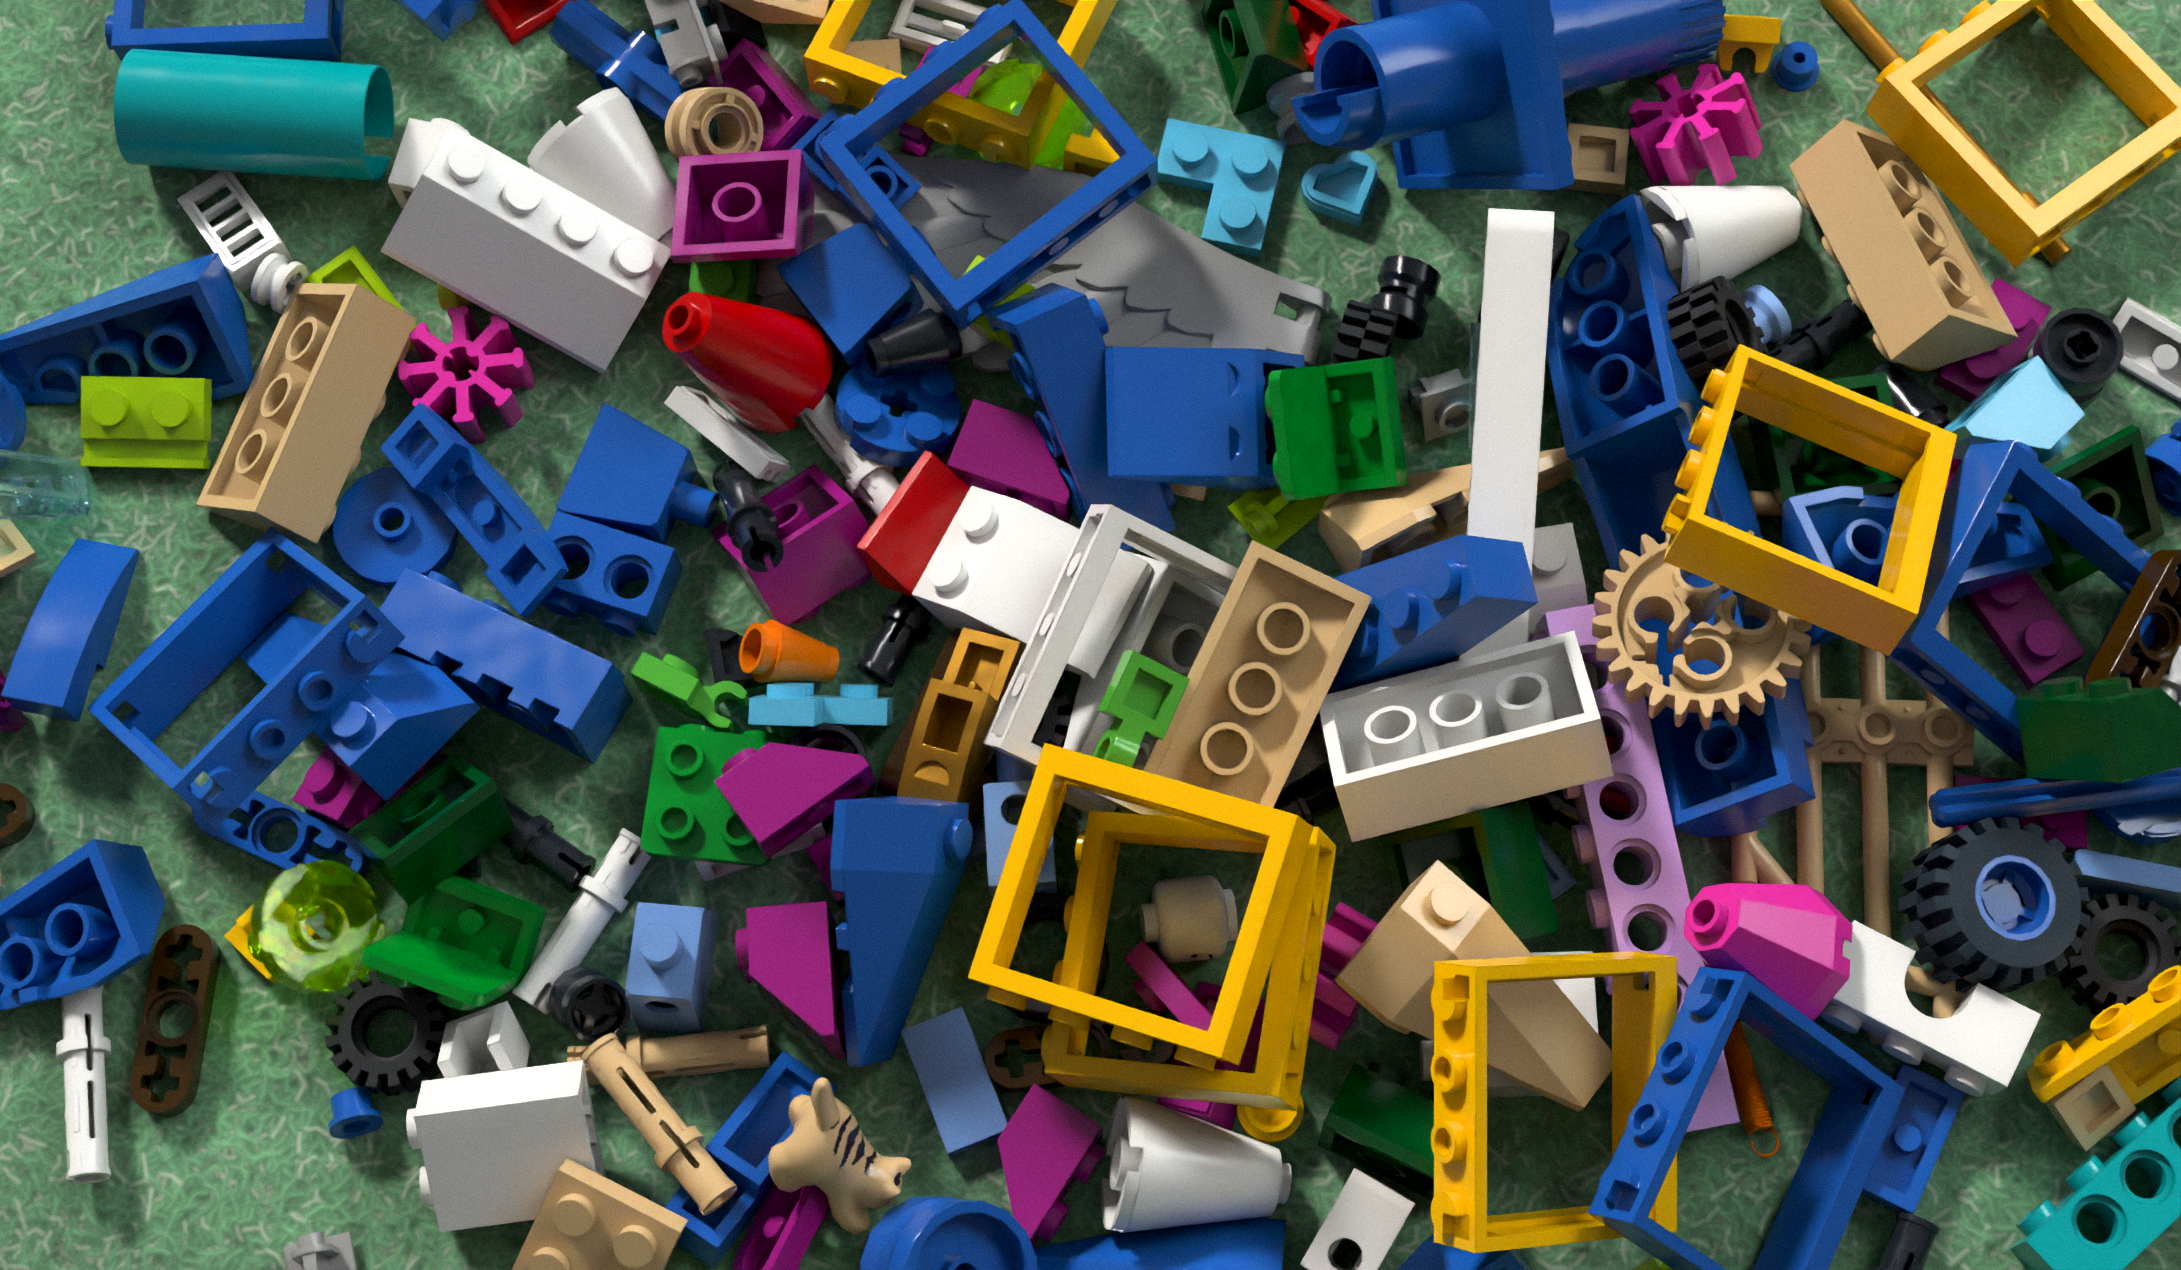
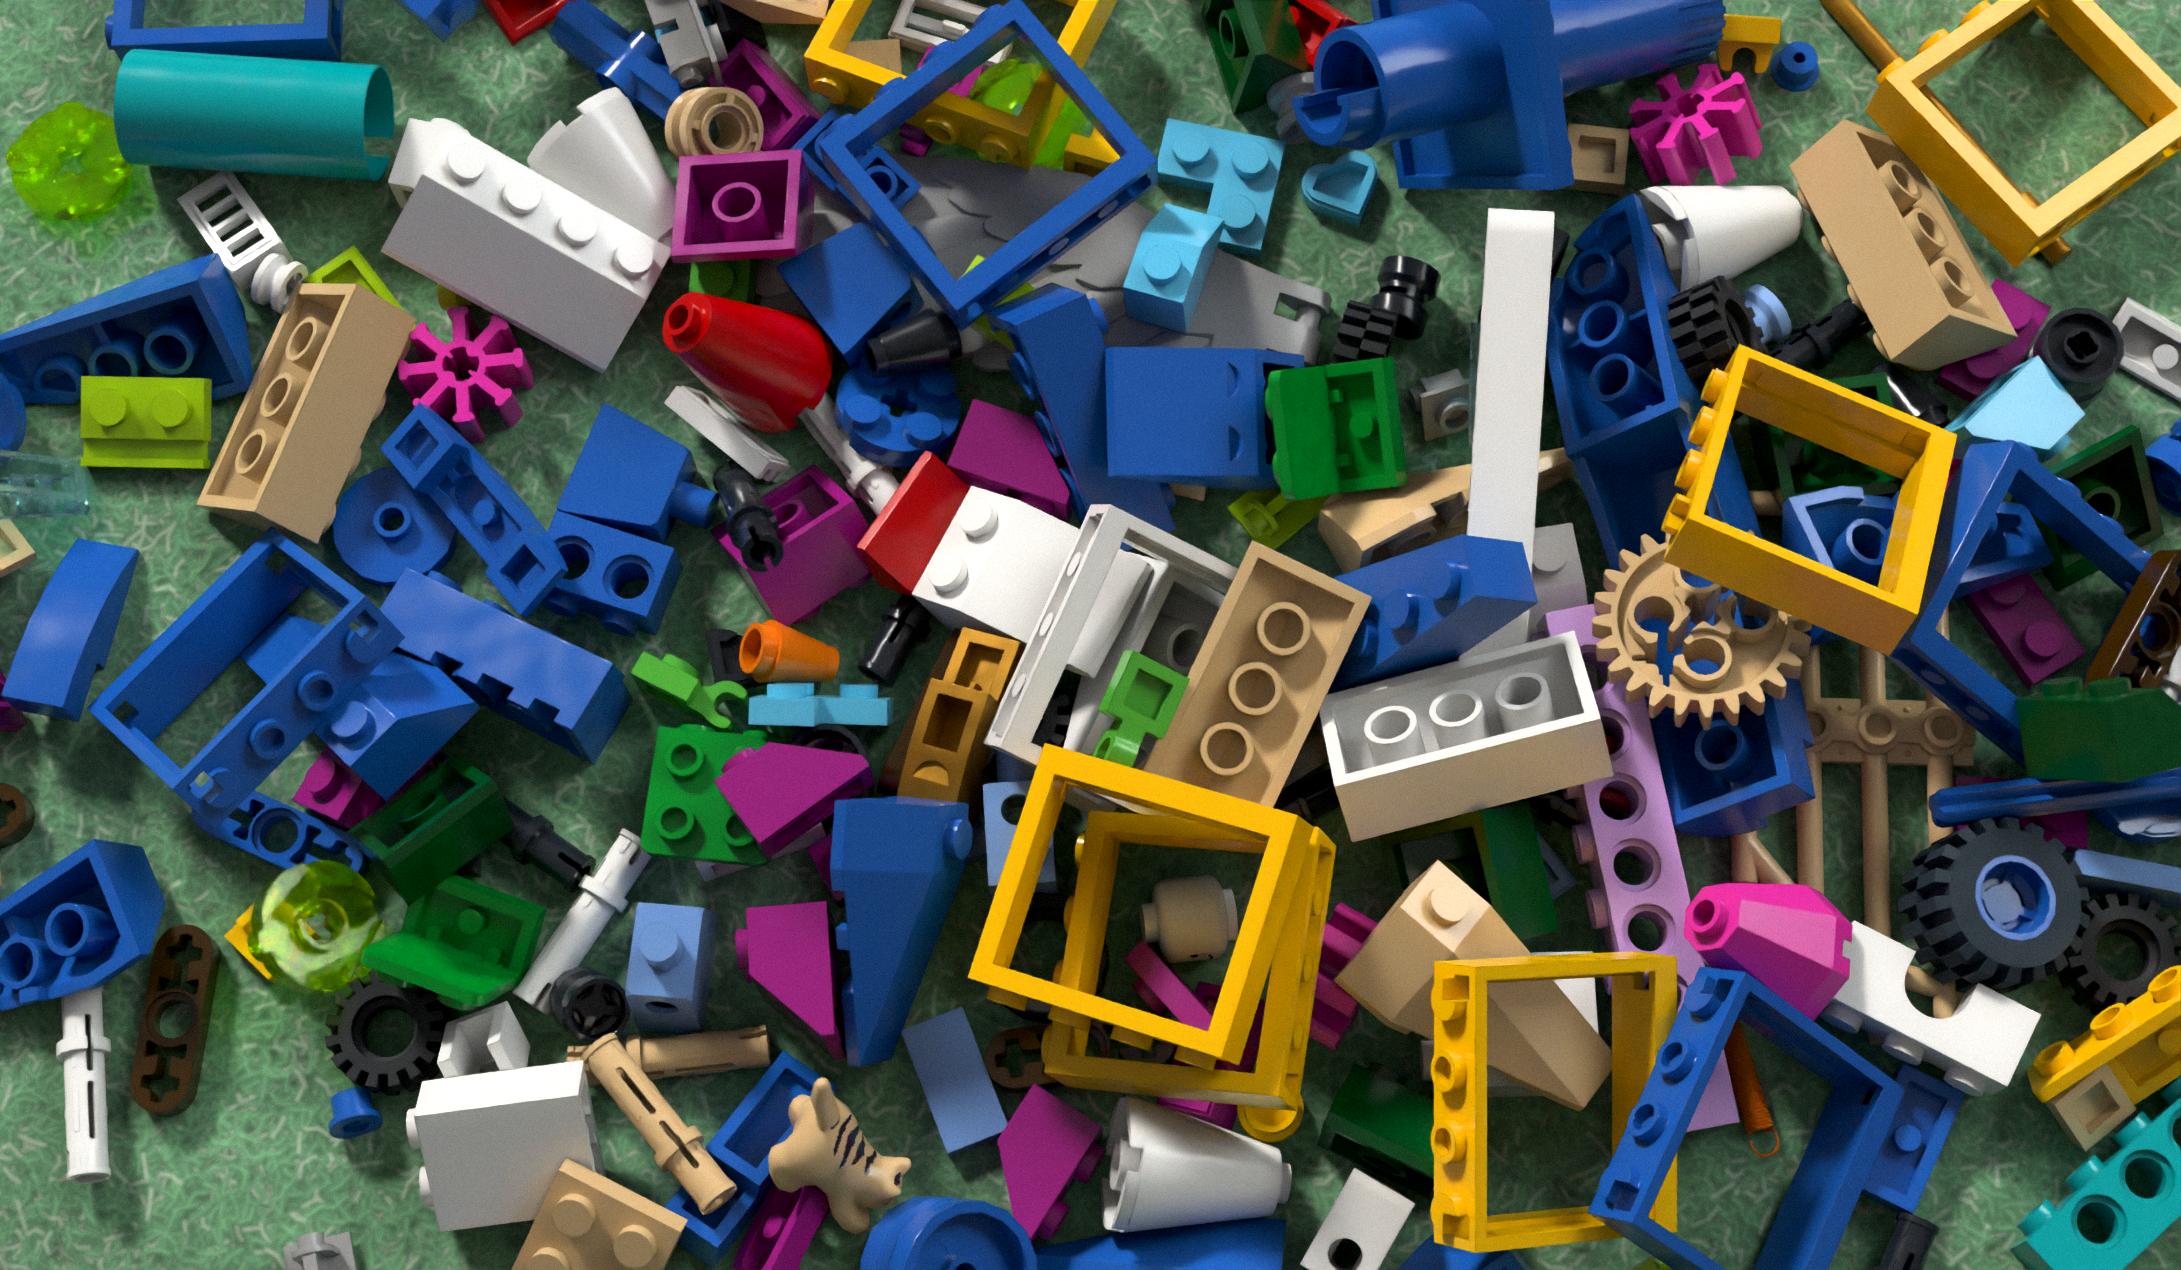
none -> clear neon green plate [6,101,133,223]
none -> medium azure slope [1123,203,1225,334]

